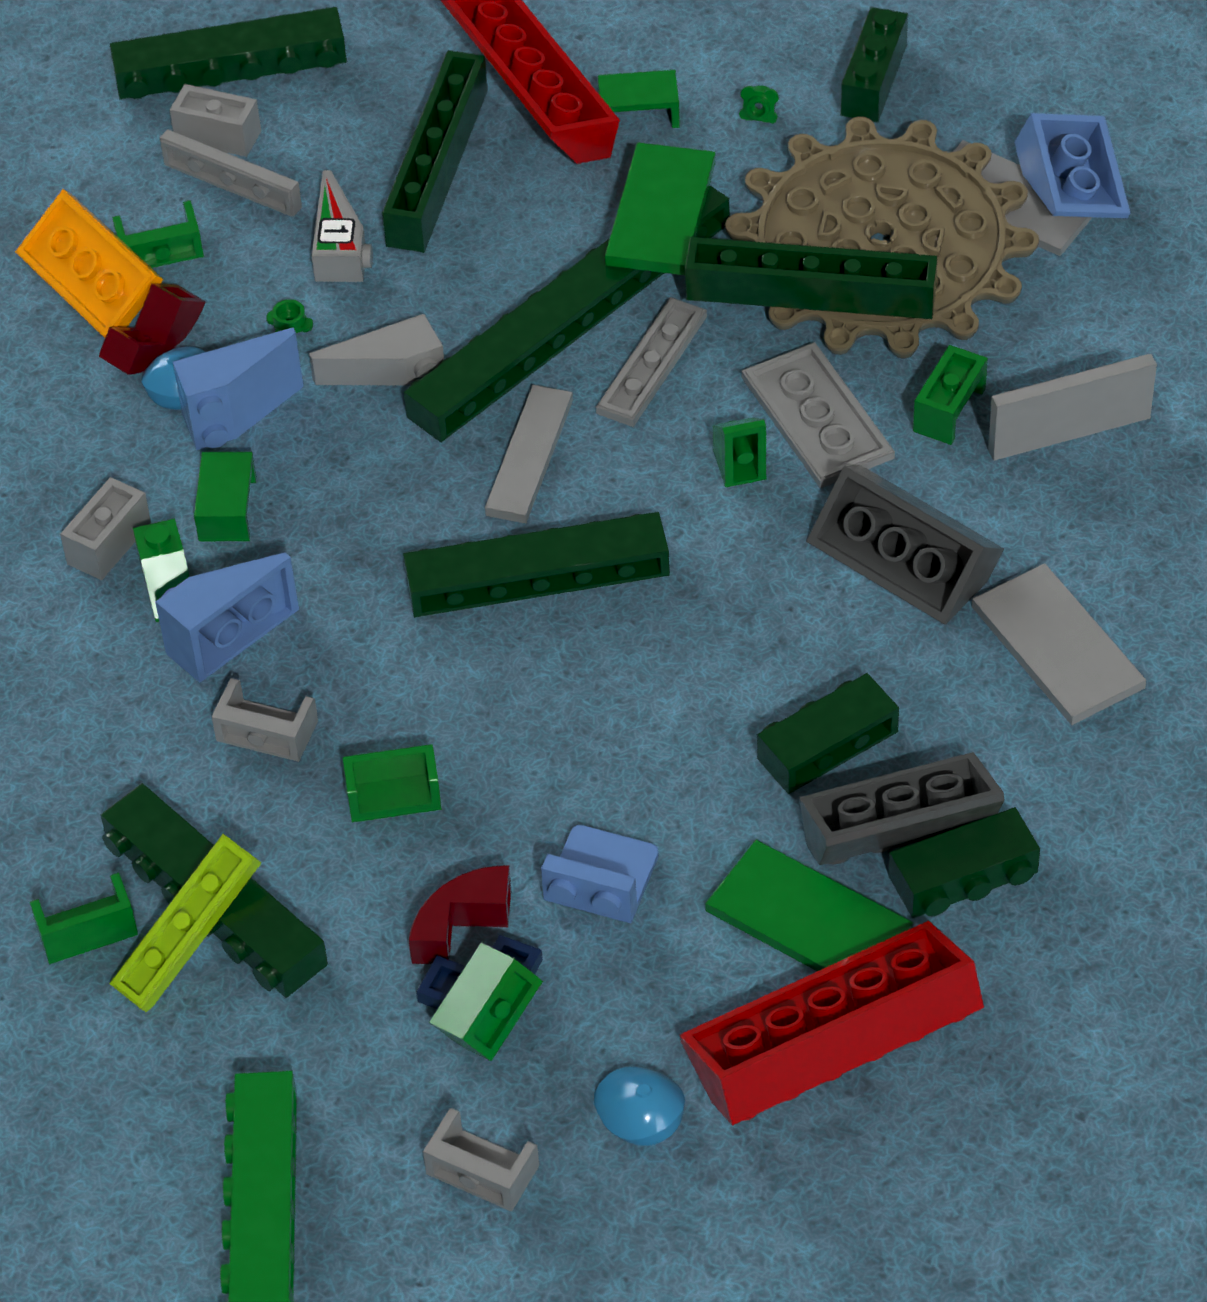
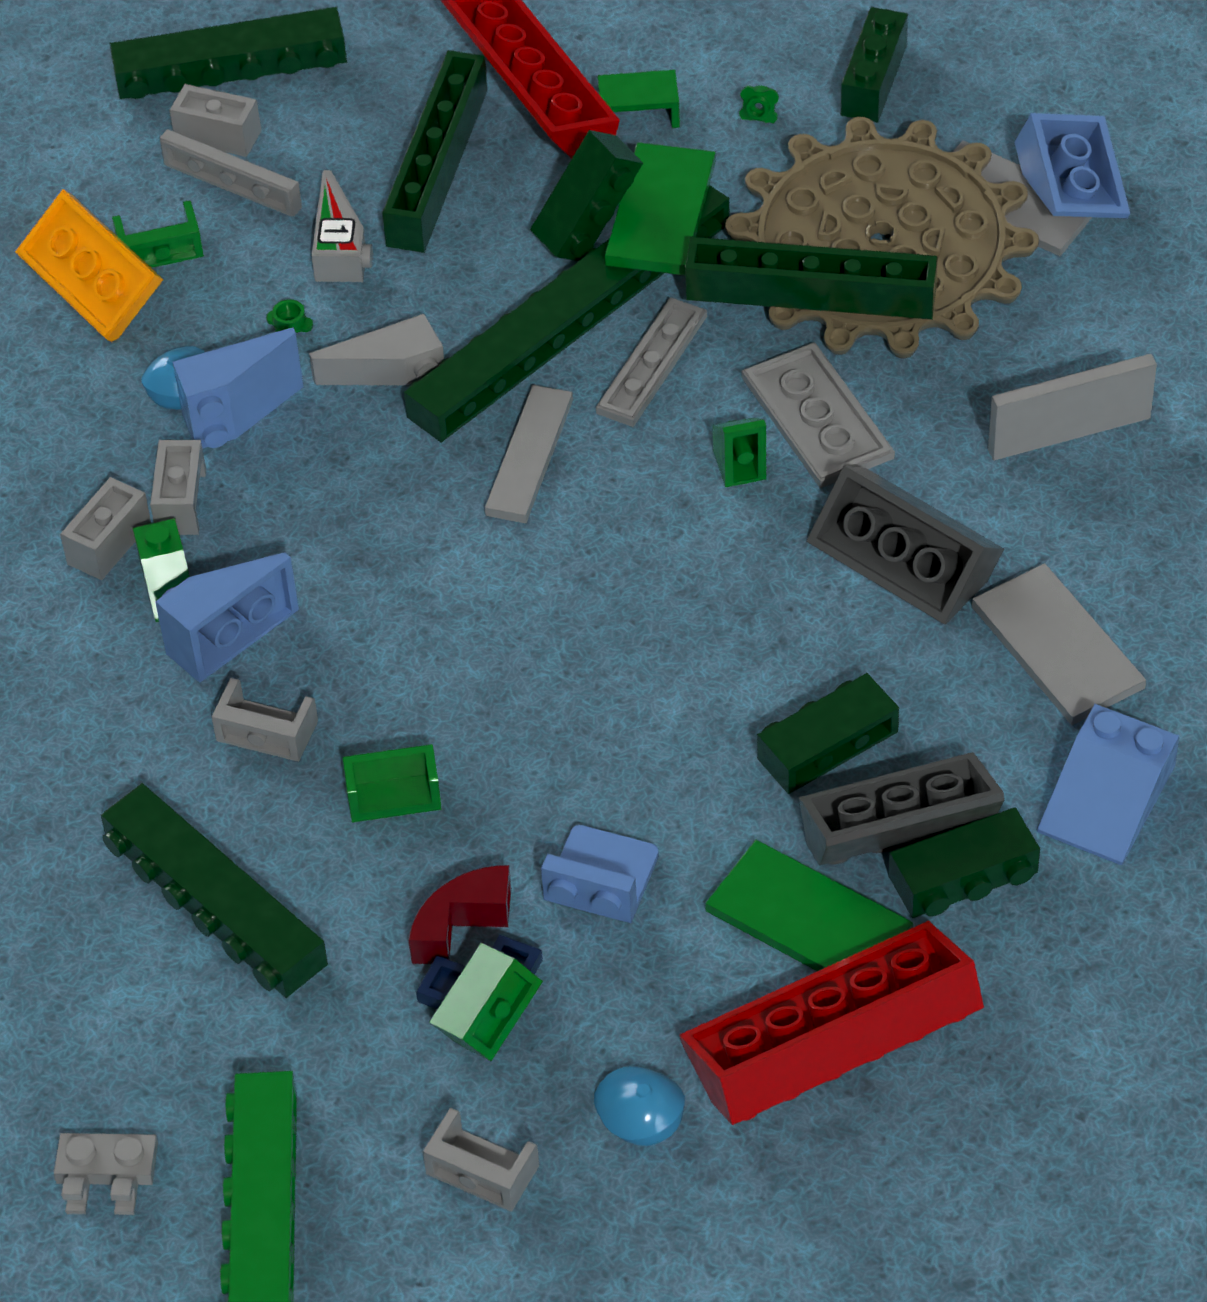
green panel [29,873,138,964] -> none
dark red brick [98,283,206,375] -> none
lime tile [109,834,262,1012] -> none
green panel [194,452,256,541] -> none
dark green brick [403,512,670,618] -> none
green panel [913,345,988,445] -> none
none -> light grey plate [54,1133,158,1215]
none -> light grey panel [150,440,207,535]
none -> dark green brick [530,130,643,261]
none -> medium blue slope [1037,704,1179,865]

